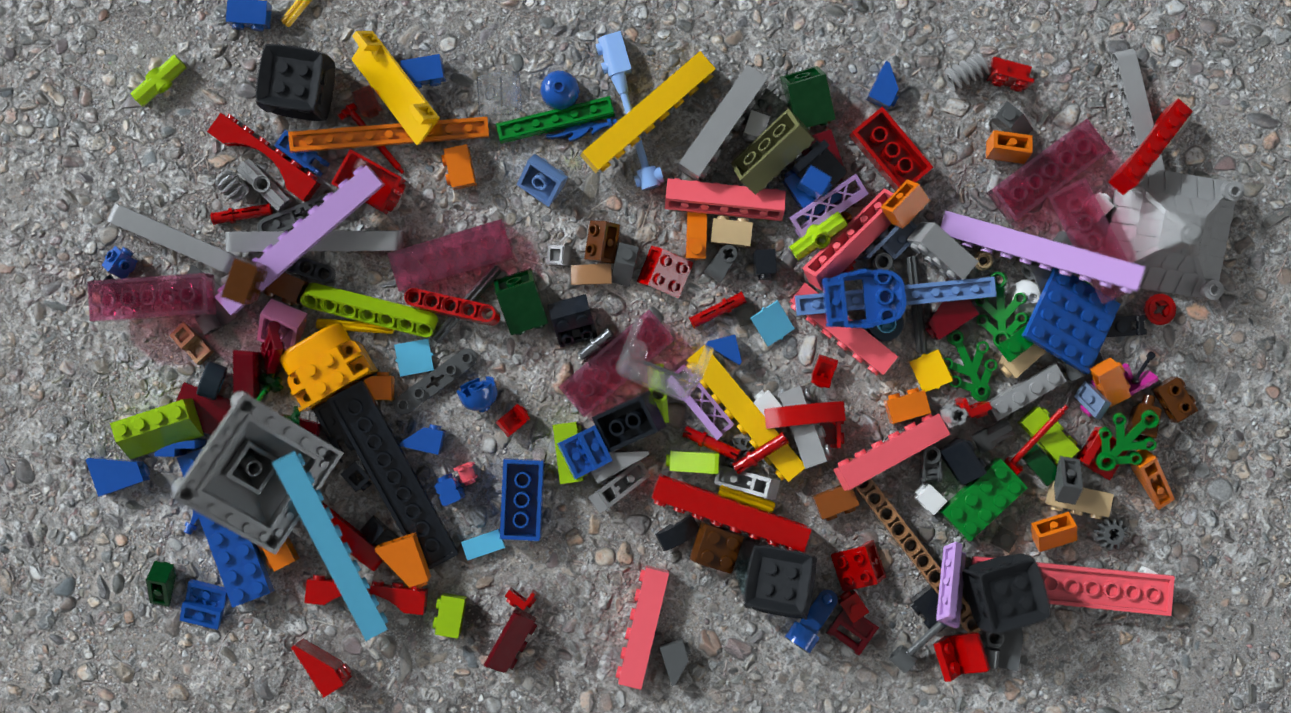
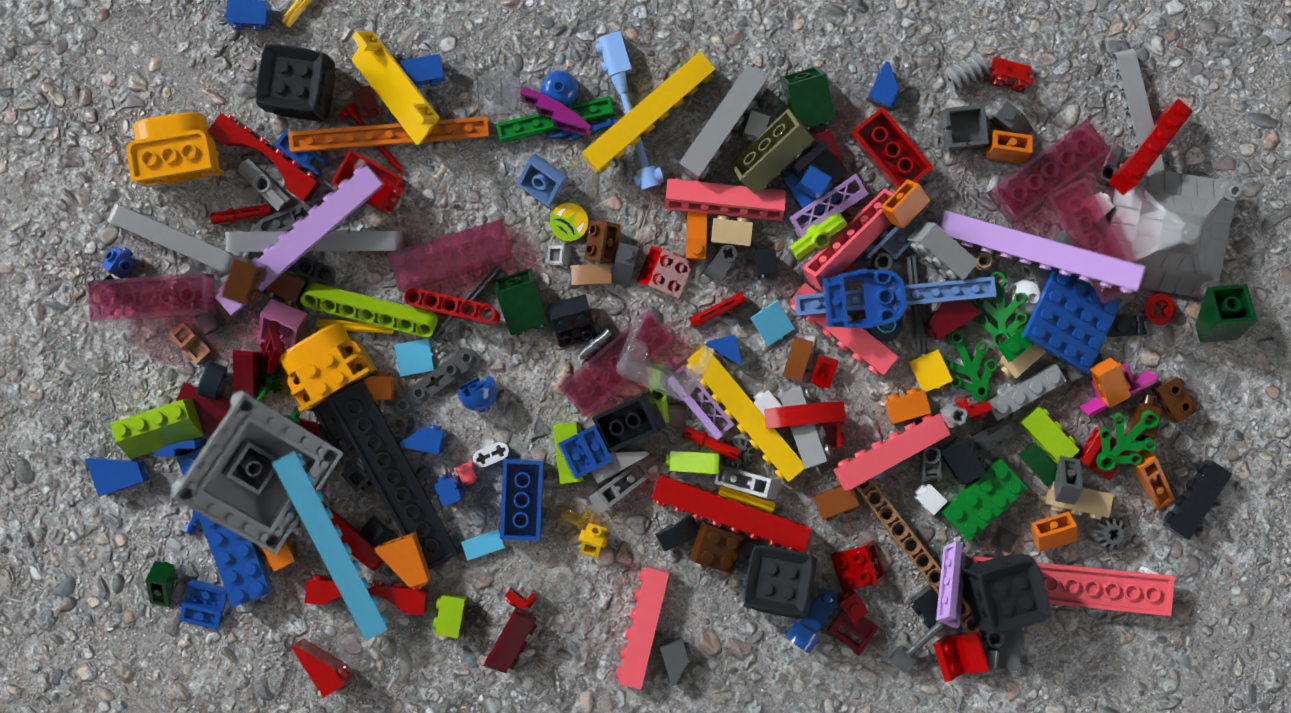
lime piece [130,54,187,107] -> none
light grey gear [215,169,249,203] -> none
orange brick [441,144,477,190] -> none
red bracket [495,404,530,437] -> none
red pin [732,432,789,475] -> none
red piece [1004,405,1068,476] -> none
sand blue plate [1074,381,1111,420] -> none
black hinge [1131,351,1155,385] -> none
none -> light orange brick [126,112,225,188]
none -> white beam [473,442,510,468]
none -> magenta slope [520,87,592,137]
none -> tile [550,202,589,242]
none -> clear yellow bracket [559,507,591,528]
none -> yellow brick [579,523,608,558]
none -> dark orange slope [782,336,813,382]
none -> dark grey piece [940,104,989,151]
none -> dark grey piece [1095,144,1126,185]
none -> black brick [1163,460,1232,540]
none -> dark green slope [1195,284,1257,343]

